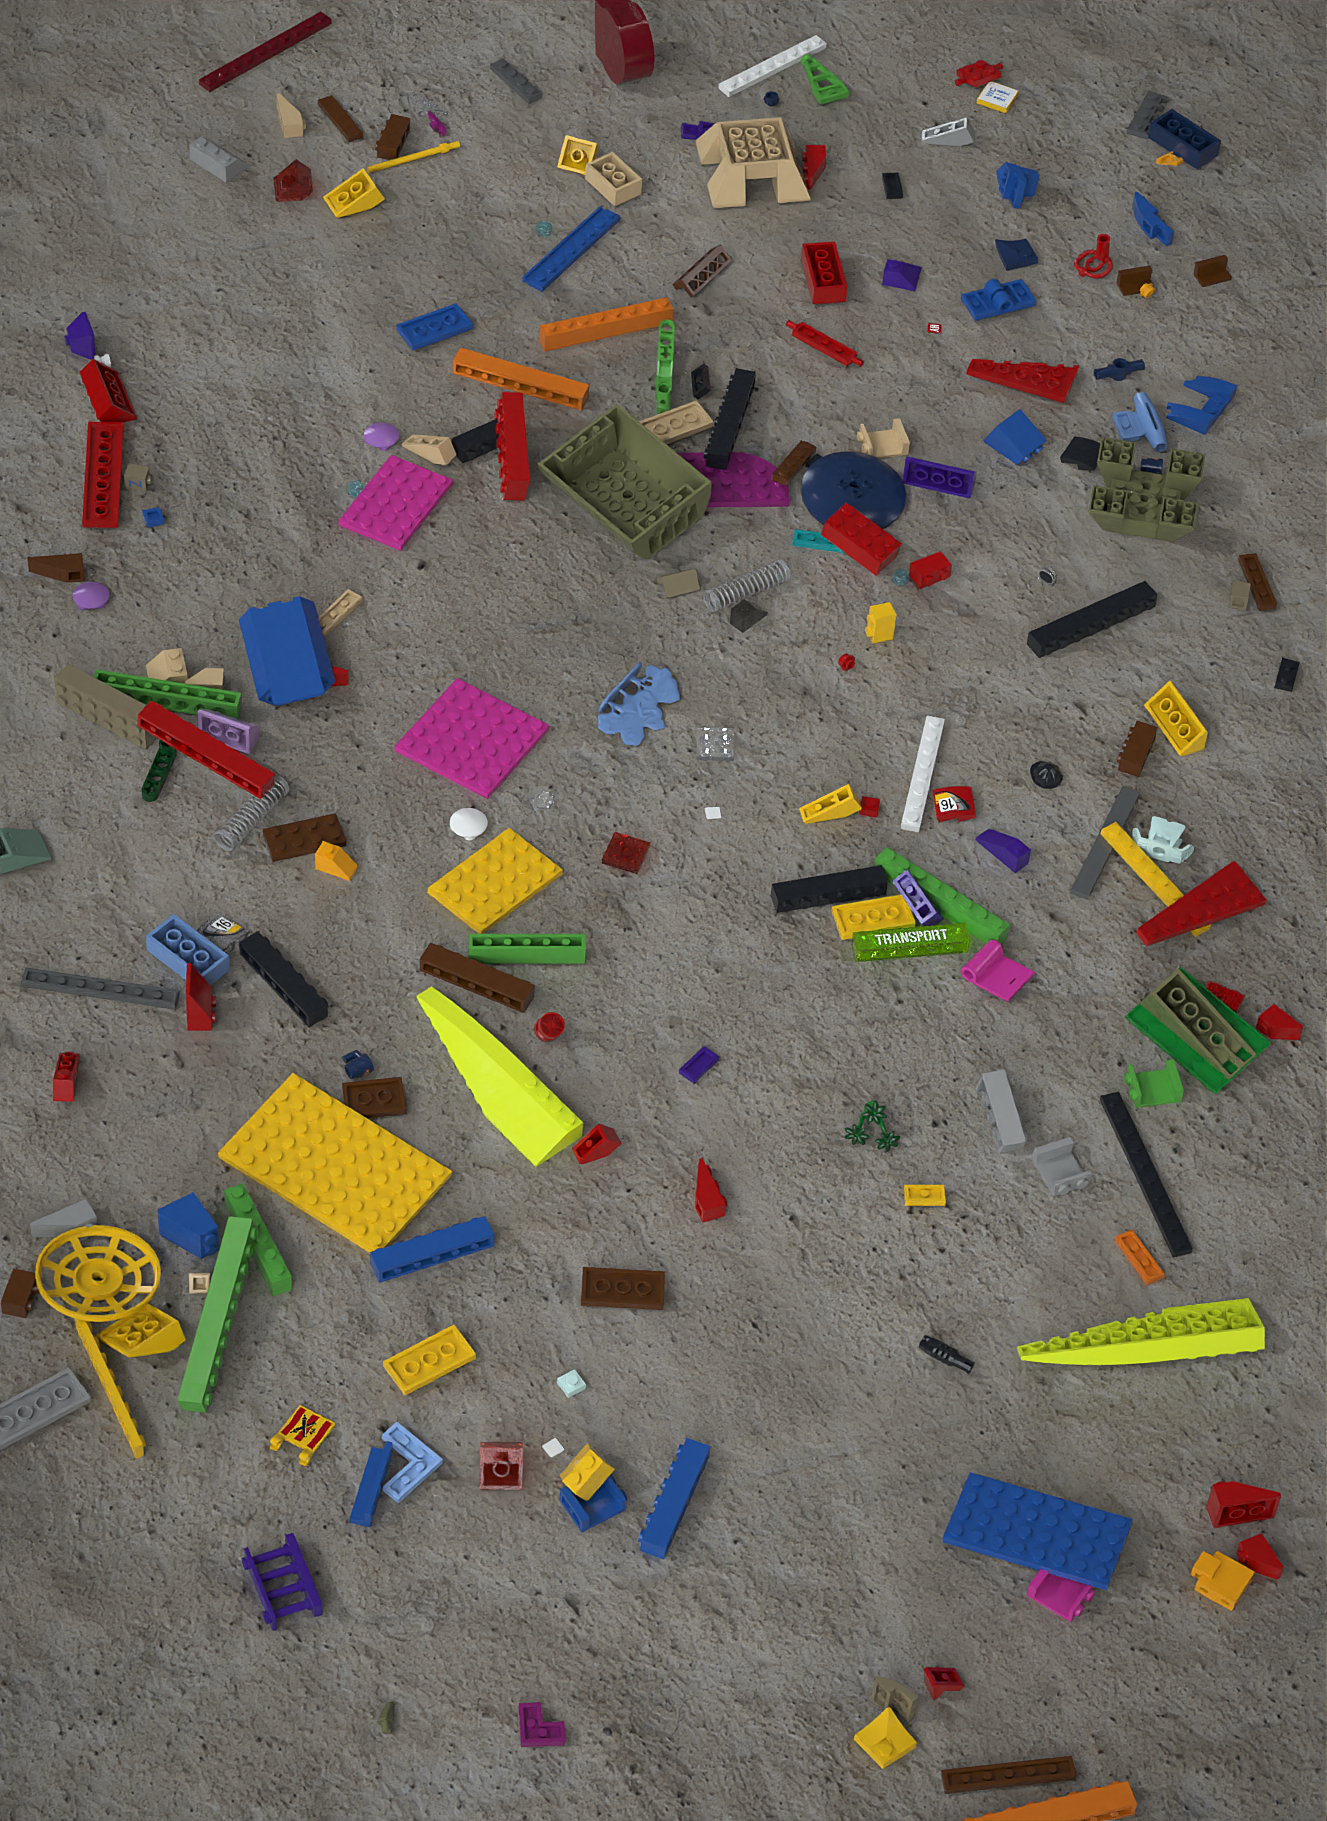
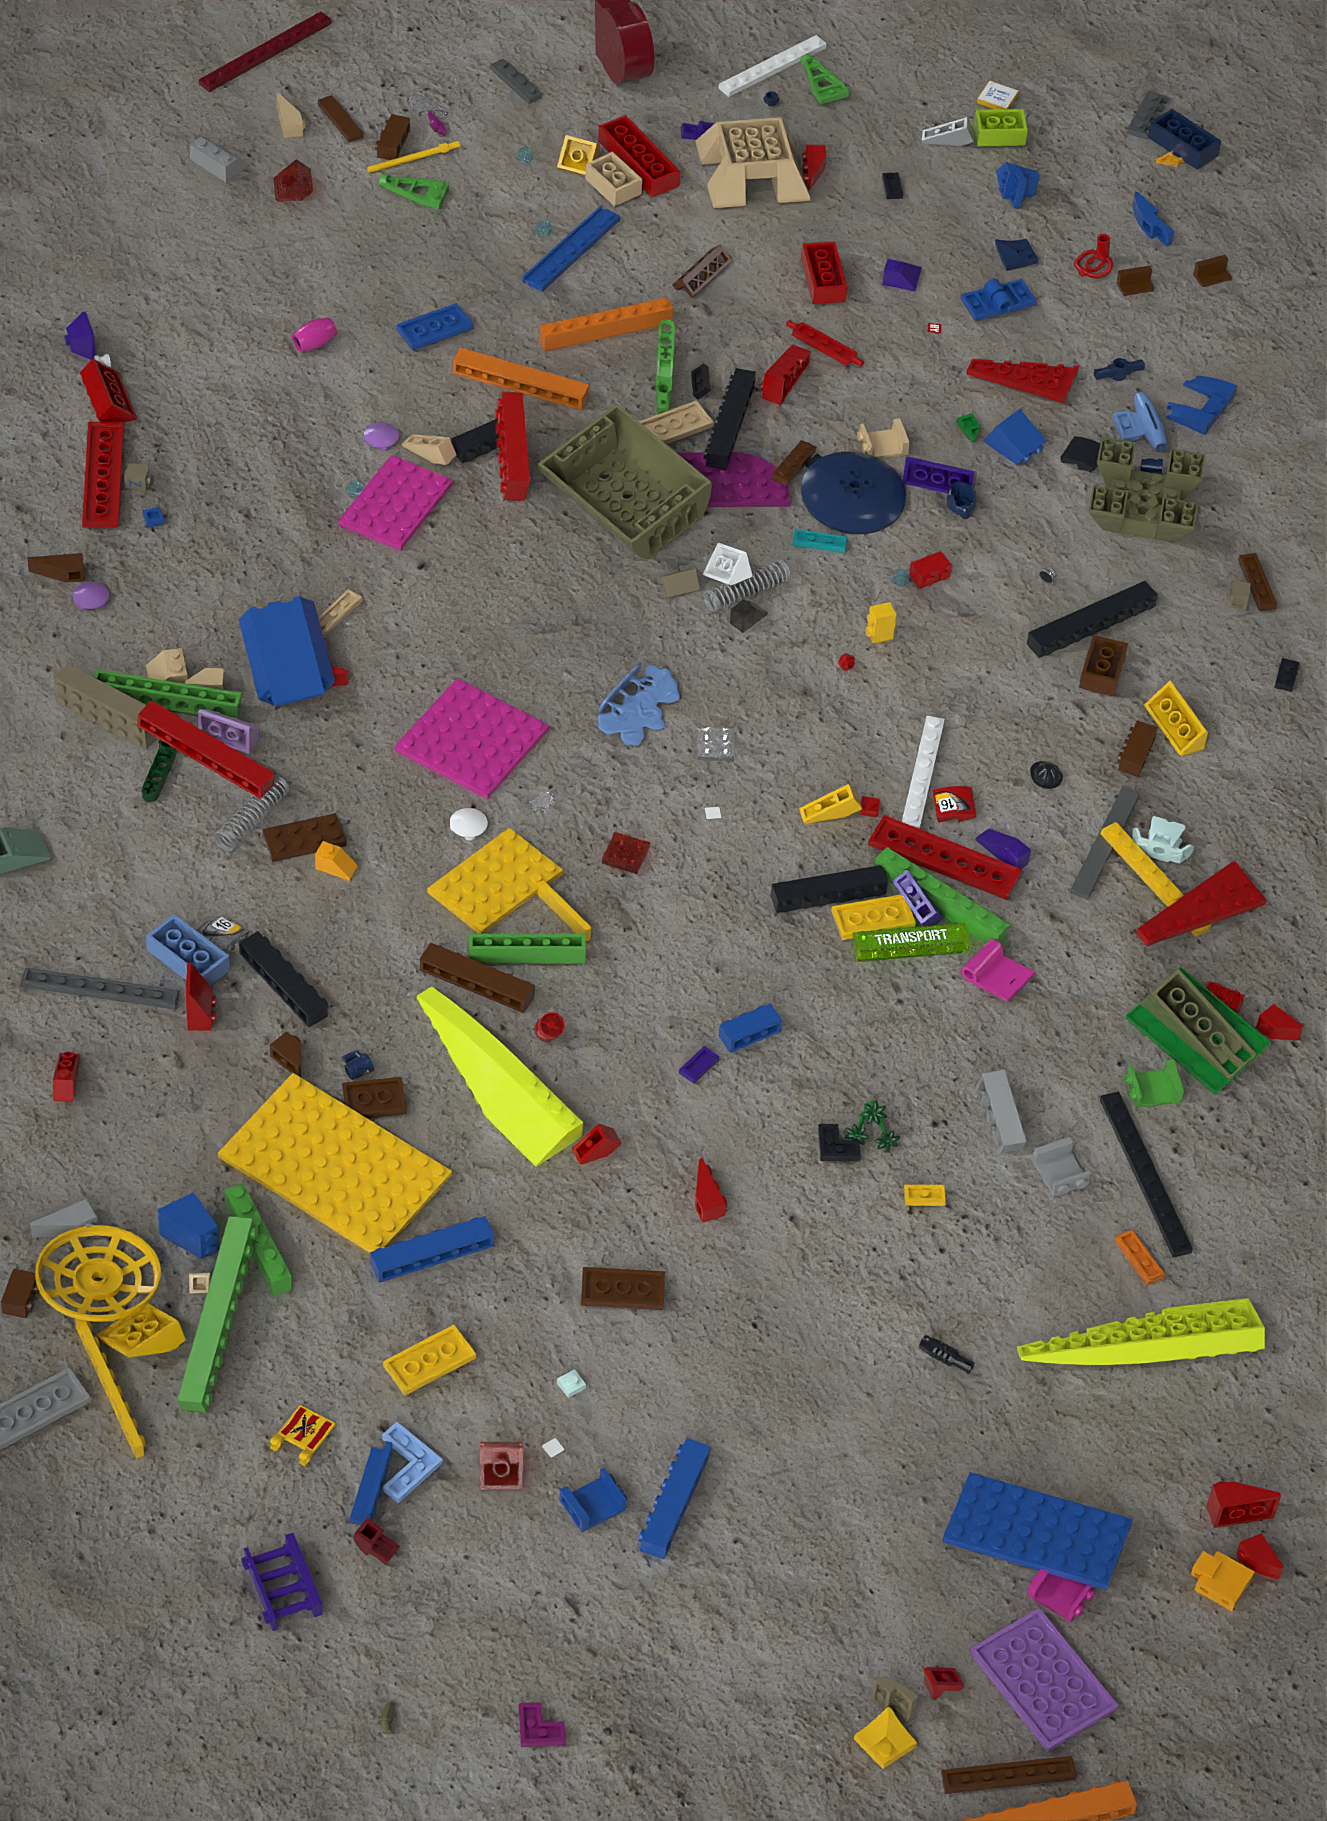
yellow slope [323,168,385,218] -> none
yellow slope [560,1443,615,1501] -> none
red brick [821,502,902,576] -> none
red plate [955,60,1003,87] -> none
light orange plate [1140,283,1155,299] -> none
none -> reddish brown slope [270,1031,301,1077]
none -> dark pink piece [292,317,337,352]
none -> dark red brick [353,1518,400,1565]
none -> bright green plate [379,173,449,209]
none -> clear light blue plate [517,147,533,163]
none -> yellow tile [537,880,591,942]
none -> red brick [598,115,680,197]
none -> white slope [703,543,753,585]
none -> blue brick [719,1003,782,1053]
none -> red wedge [761,344,811,406]
none -> black plate [818,1124,861,1161]
none -> red plate [868,815,1022,900]
none -> dark blue hair [947,481,976,519]
none -> green slope [956,413,981,442]
none -> medium lavender plate [969,1608,1118,1752]
none -> lime brick [973,109,1028,146]
none -> reddish brown brick [1079,635,1128,696]

